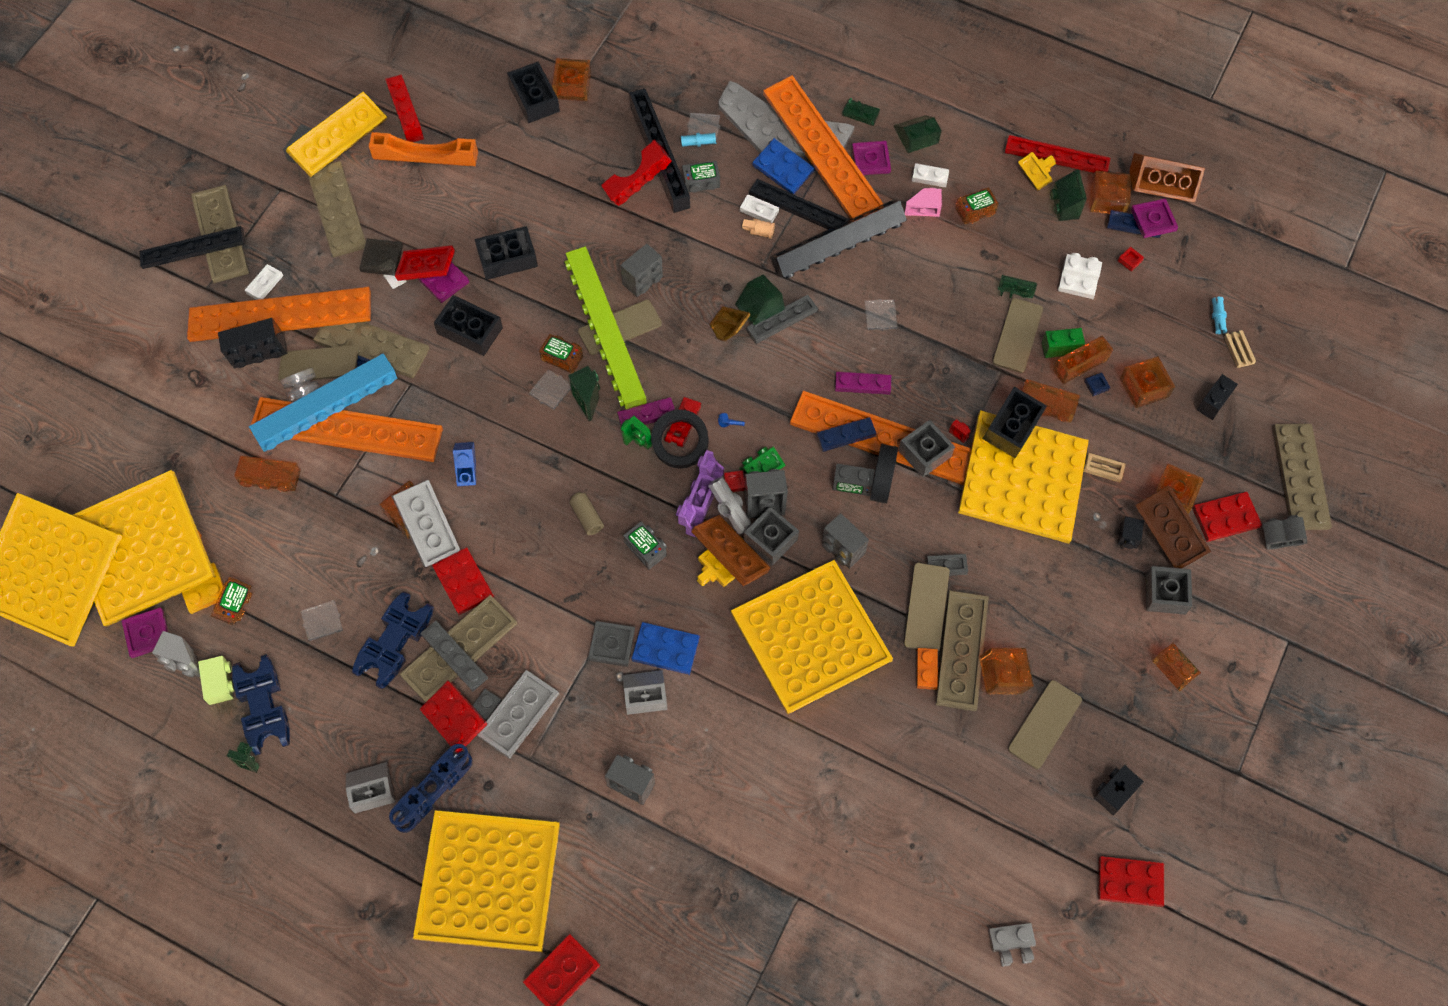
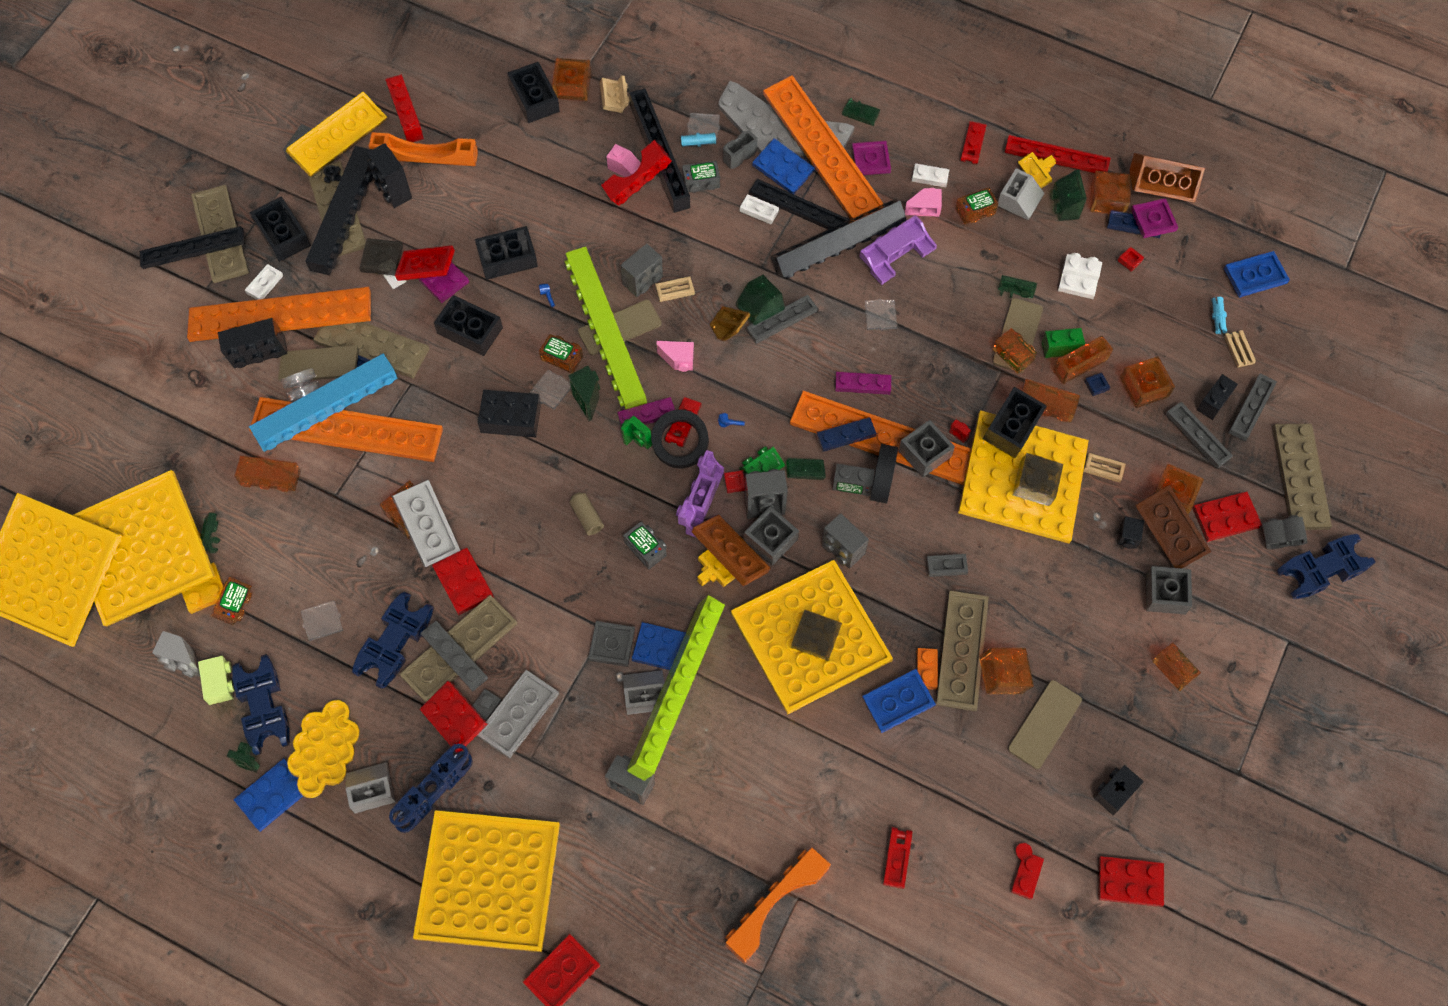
magenta plate [121,608,169,658] -> none
blue slope [453,442,476,486] -> none
light grey piece [708,476,752,534] -> none
light nougat hinge [742,219,775,239] -> none
clear green slope [894,115,942,153] -> none
dark tan piece [904,563,950,651] -> none
light grey plate [988,923,1036,967] -> none
none -> clear green plate [200,512,220,553]
none -> blue plate [234,759,303,832]
none -> black brick [249,196,311,262]
none -> yellow plate [287,700,359,798]
none -> black brick [305,146,373,275]
none -> black plate [323,165,341,183]
none -> black brick [367,143,412,208]
none -> black brick [478,389,541,438]
none -> blue hand [539,284,555,308]
none -> tan bracket [600,75,629,113]
none -> bright pink slope [607,144,641,177]
none -> lime brick [626,595,725,781]
none -> tan tile [655,276,695,302]
none -> bright pink slope [657,341,694,372]
none -> dark grey brick [723,130,758,169]
none -> orange arch [725,848,831,964]
none -> clear green plate [786,458,826,480]
none -> clear smoke plate [791,610,842,661]
none -> medium lavender bracket [860,215,937,285]
none -> blue plate [862,669,936,733]
none -> red plate [883,827,913,889]
none -> red plate [961,121,987,165]
none -> clear orange brick [993,328,1037,374]
none -> light grey slope [997,168,1044,221]
none -> red hinge [1011,843,1044,900]
none -> clear smoke brick [1013,453,1063,506]
none -> dark grey plate [1166,402,1233,469]
none -> blue plate [1224,251,1290,298]
none -> dark grey plate [1229,373,1277,442]
none -> dark blue piece [1277,534,1376,599]

